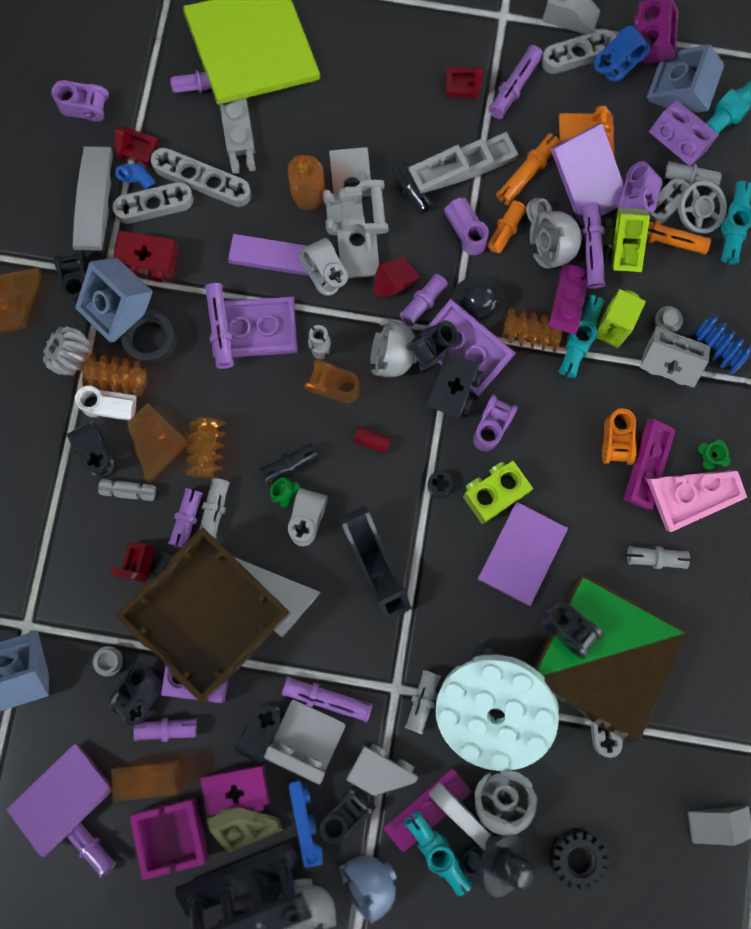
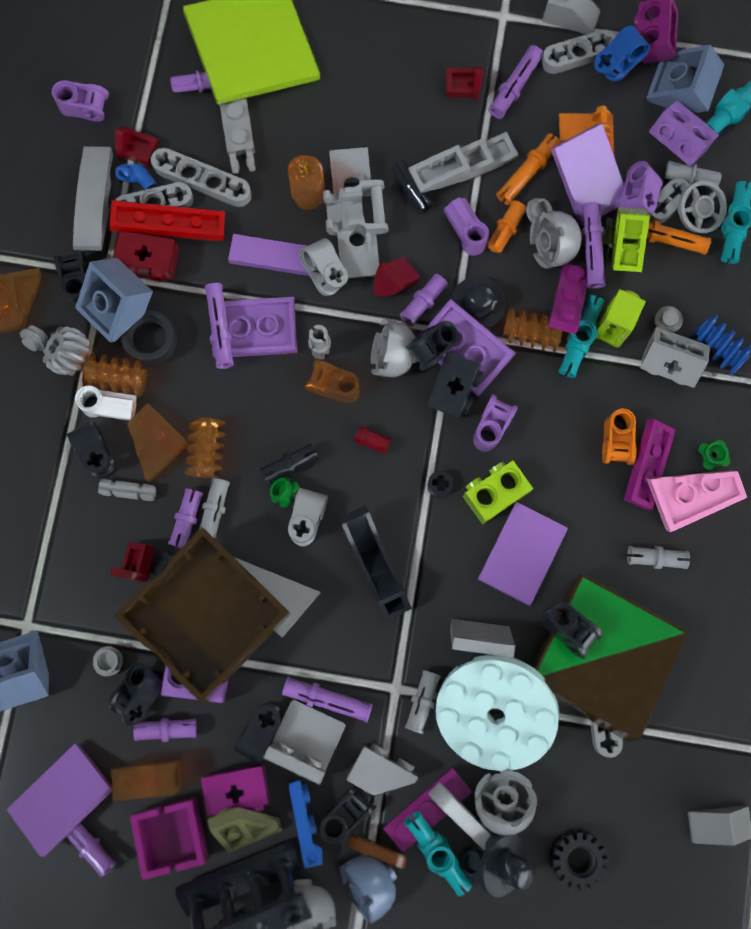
none -> light grey plate [20,325,48,351]
none -> red plate [110,200,225,241]
none -> reddish brown tile [347,834,408,869]
none -> light grey tile [450,619,515,657]

